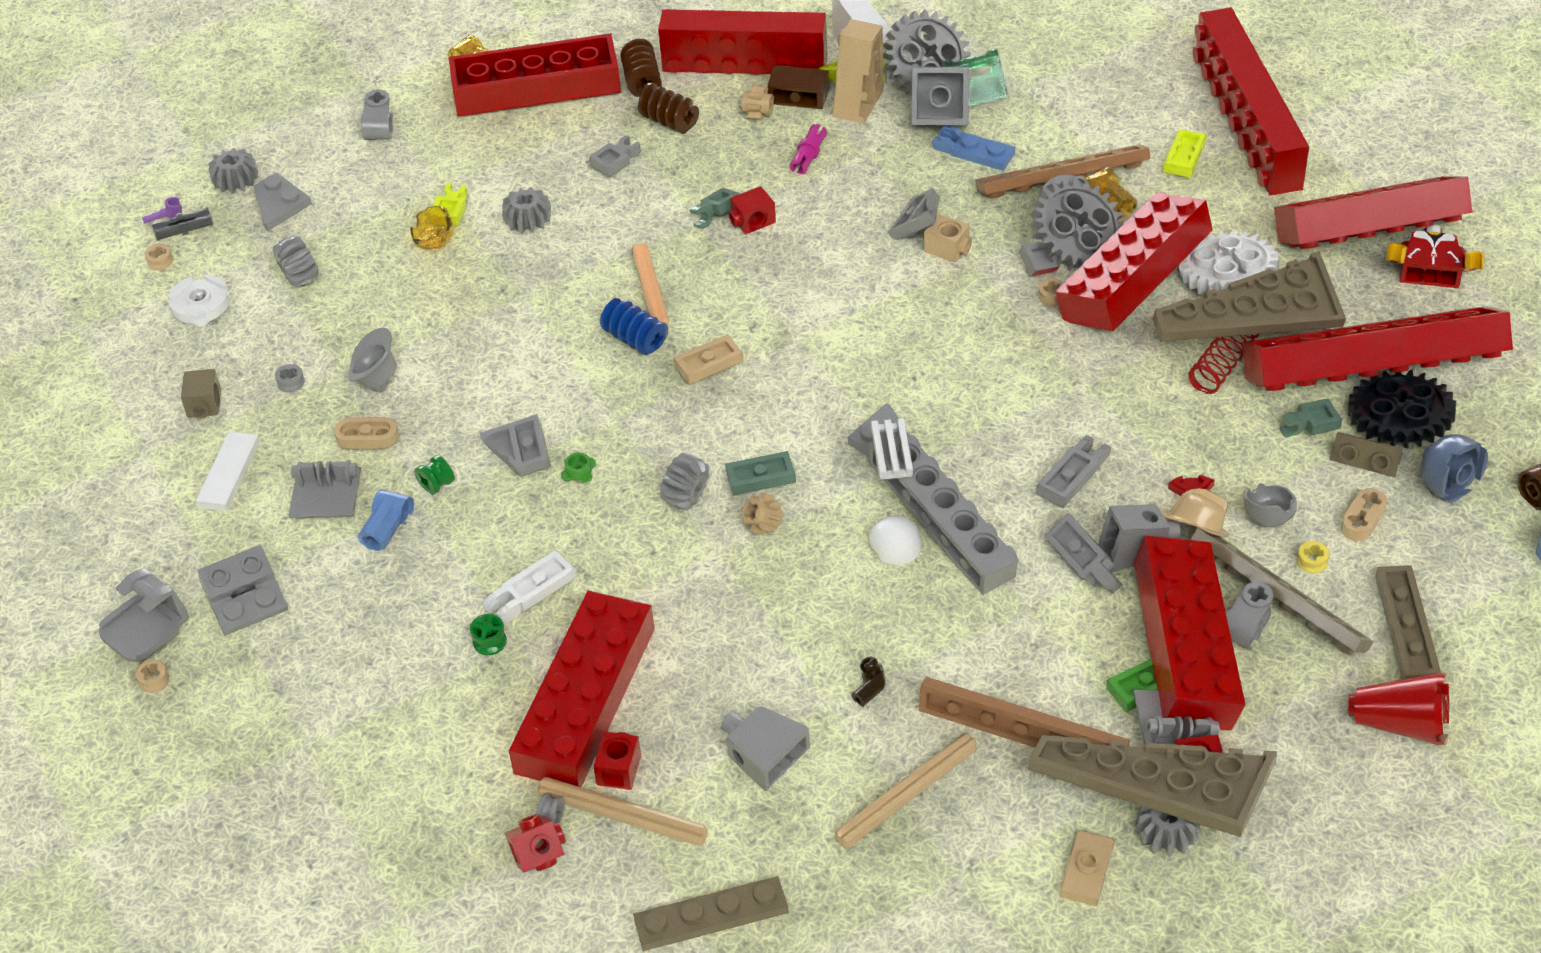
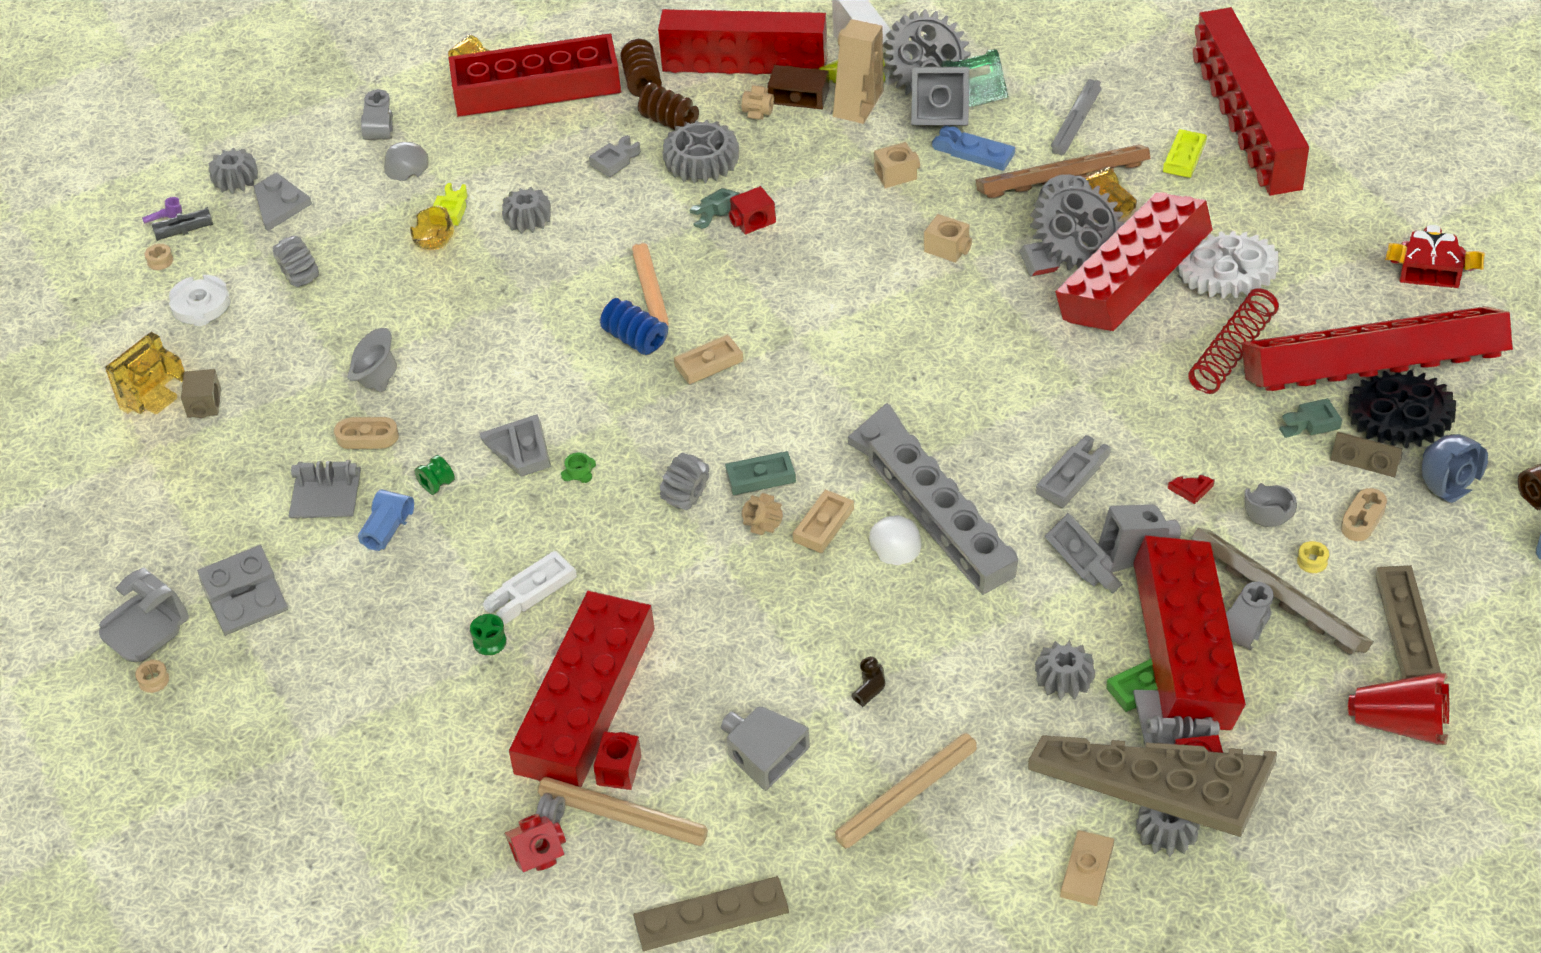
white tile [196,432,260,512] -> none
light grey bush [275,364,305,393] -> none
dark pink pin [789,124,827,174] -> none
white tile [871,418,913,480] -> none
light grey wing [888,188,940,240] -> none
medium nougat plate [919,677,1130,747] -> none
tan bush [1038,278,1064,306] -> none
dark tan wing [1153,251,1346,342] -> none
tan piece [1160,488,1229,537] -> none
brick [1274,176,1473,249] -> none
none -> clear yellow panel [105,331,184,415]
none -> light grey hair [384,142,428,181]
none -> light grey gear [662,119,739,184]
none -> tan plate [793,489,854,553]
none -> tan brick [874,142,920,188]
none -> light grey gear [1035,640,1095,701]
none -> light grey axle [1051,79,1101,156]

